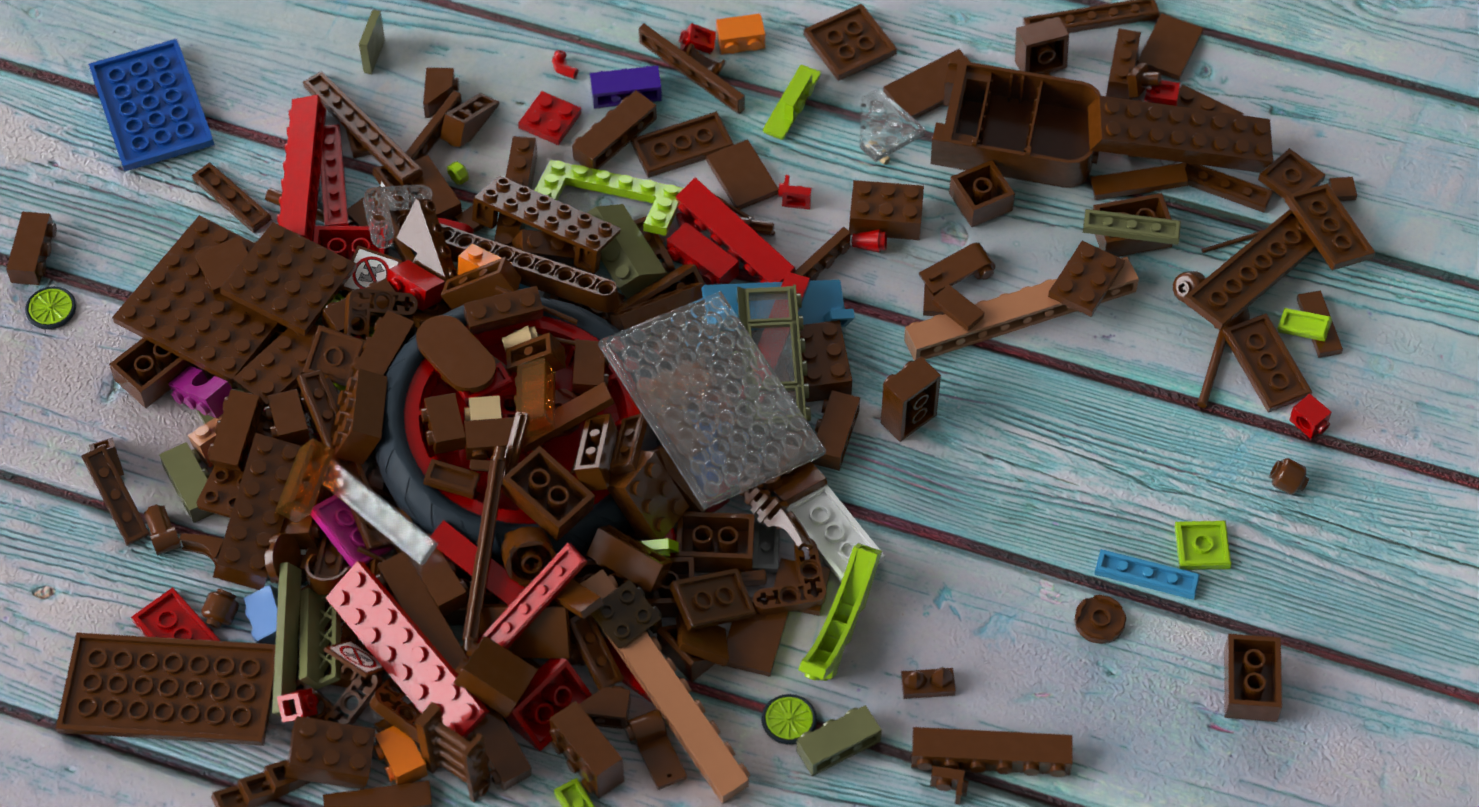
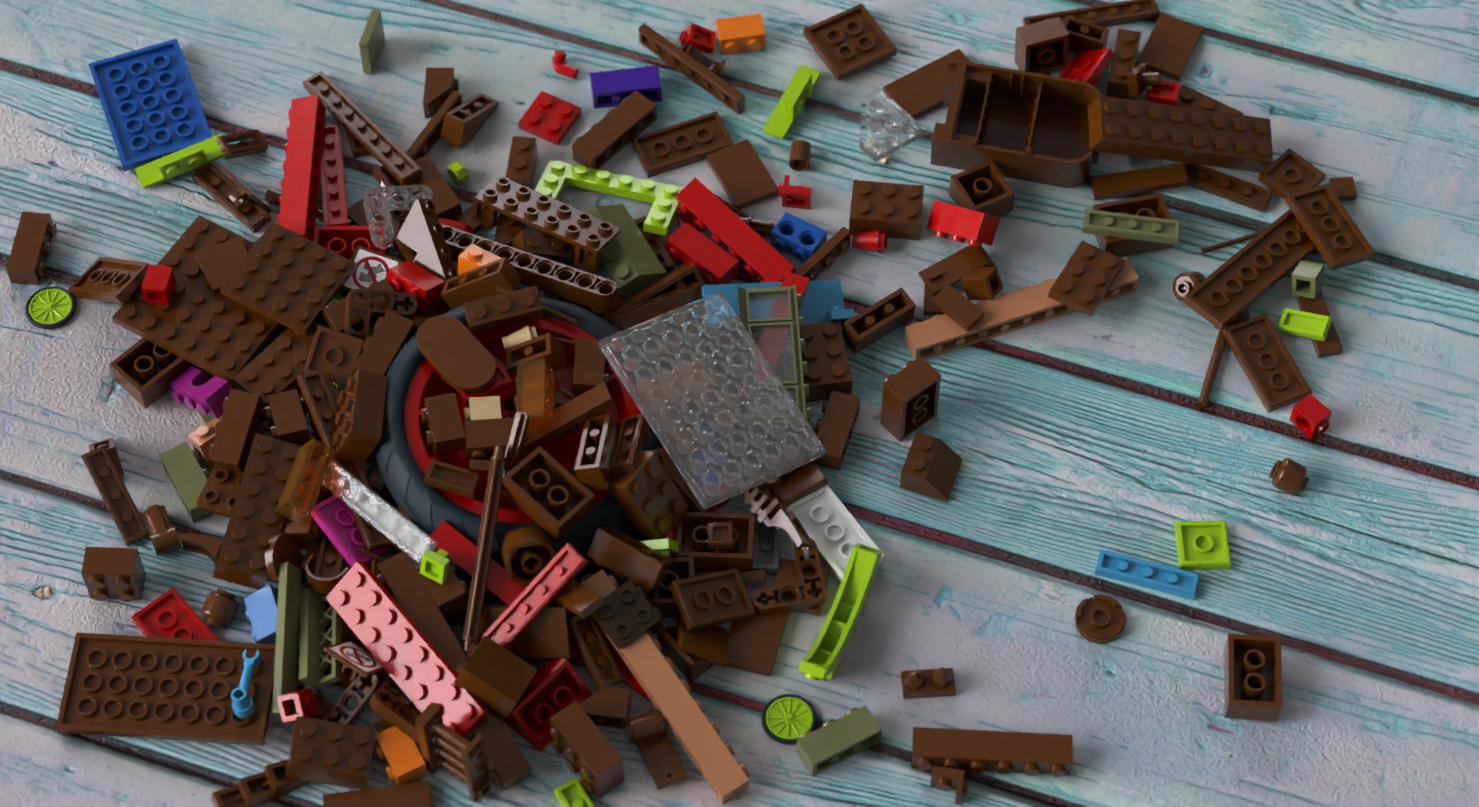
none -> reddish brown plate [68,257,149,304]
none -> reddish brown brick [81,547,146,602]
none -> lime bracket [135,134,225,189]
none -> red brick [141,264,176,305]
none -> reddish brown tile [216,129,268,160]
none -> reddish brown piece [221,166,272,213]
none -> dark azure brick [231,649,261,718]
none -> lime tile [420,549,450,584]
none -> reddish brown tile [707,522,734,549]
none -> blue brick [771,212,827,262]
none -> reddish brown beam [789,140,811,171]
none -> reddish brown brick [842,287,916,354]
none -> reddish brown slope [900,432,962,502]
none -> red brick [926,200,1000,248]
none -> reddish brown brick [961,267,1004,301]
none -> red plate [1059,47,1115,85]
none -> reddish brown brick [1063,16,1110,53]
none -> olive brick [1291,260,1324,299]

